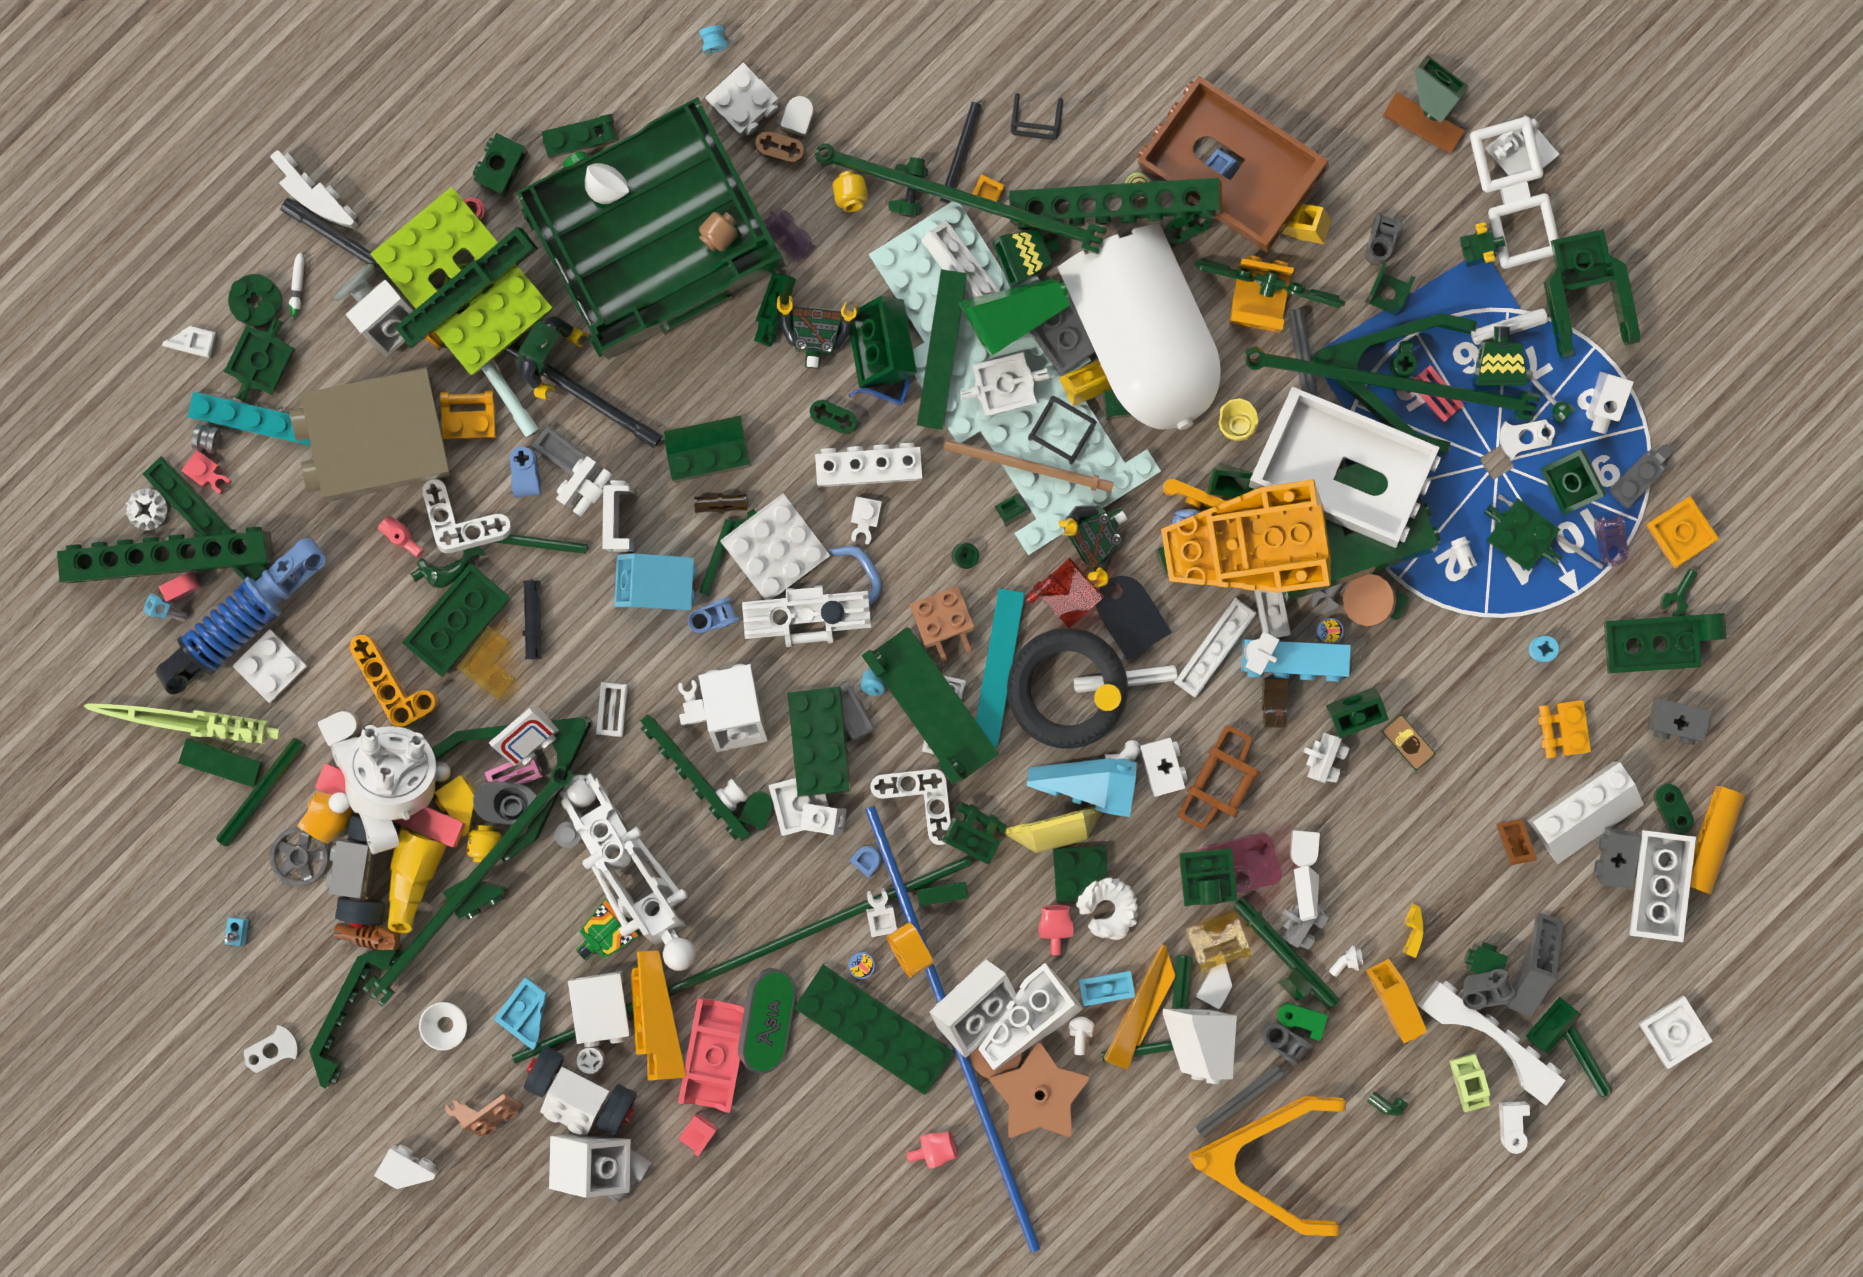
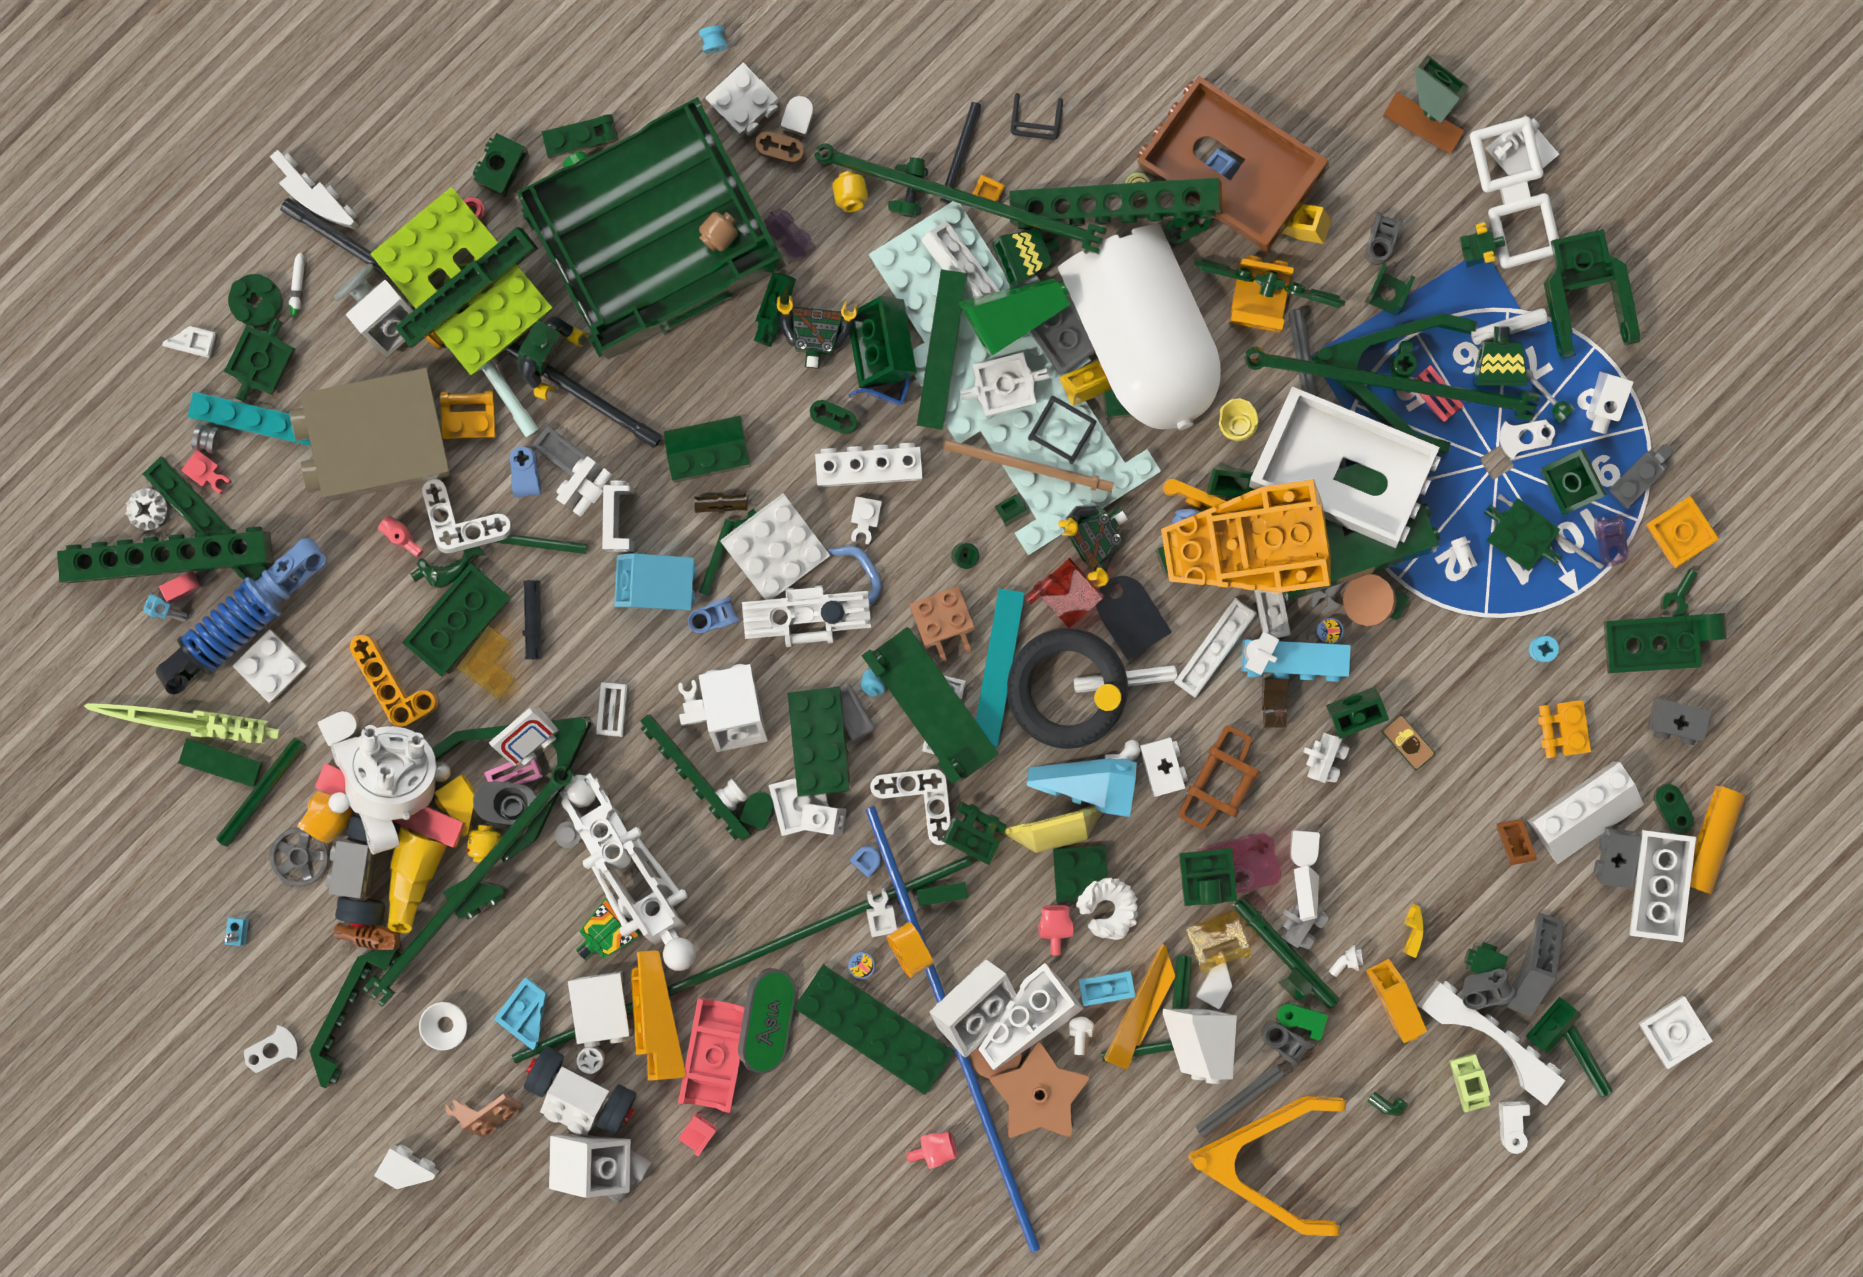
white piece [585,164,629,204] -> none

